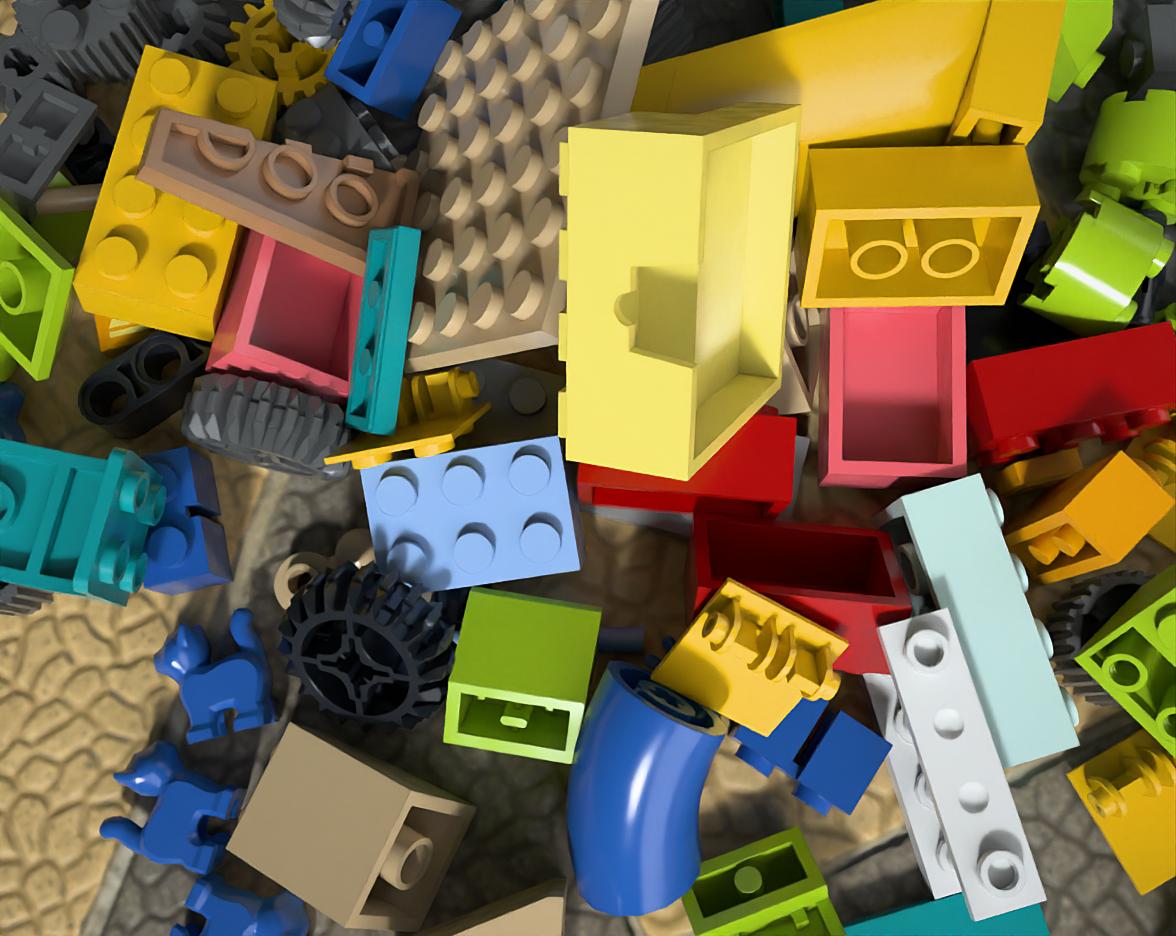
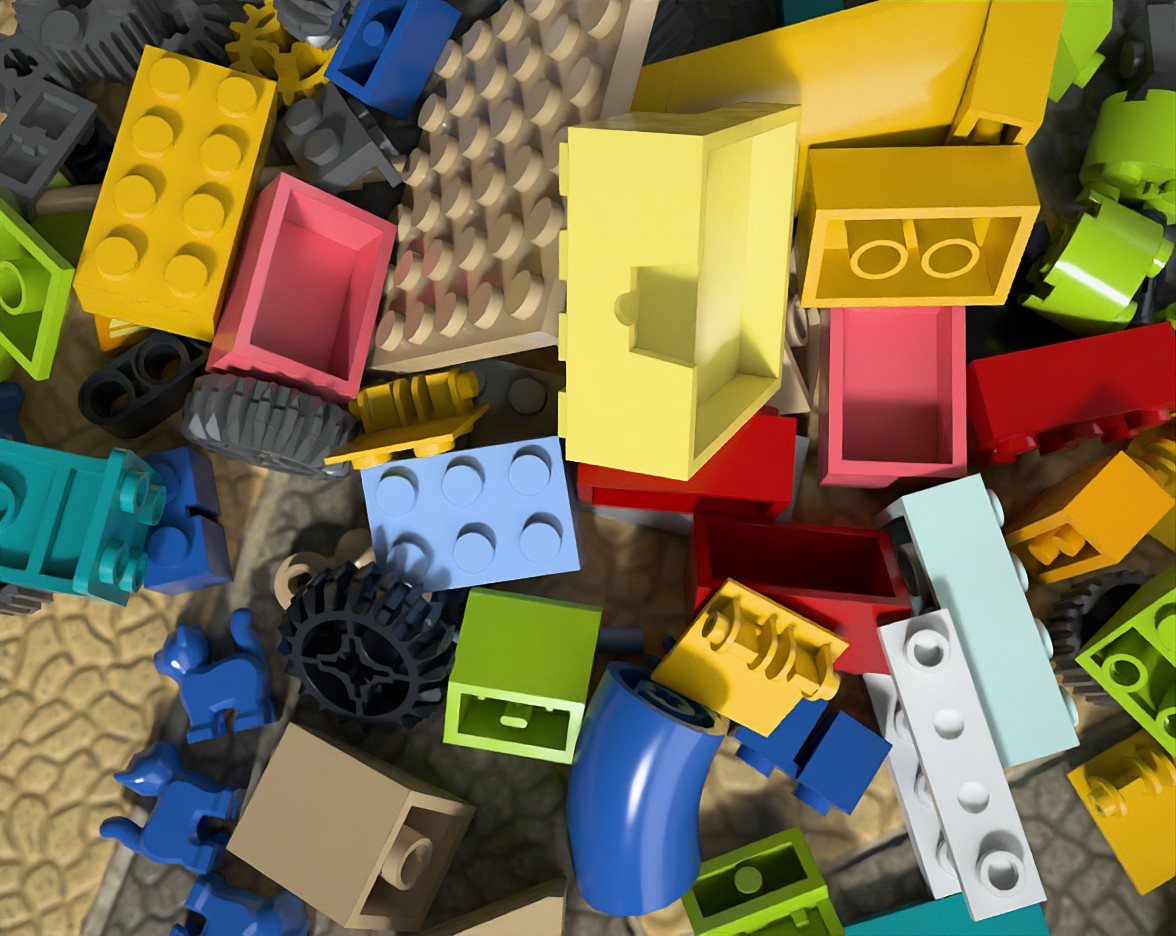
medium nougat wing [135,107,421,278] -> none
teal tile [345,226,422,436] -> none
light orange tile [994,448,1083,498] -> none

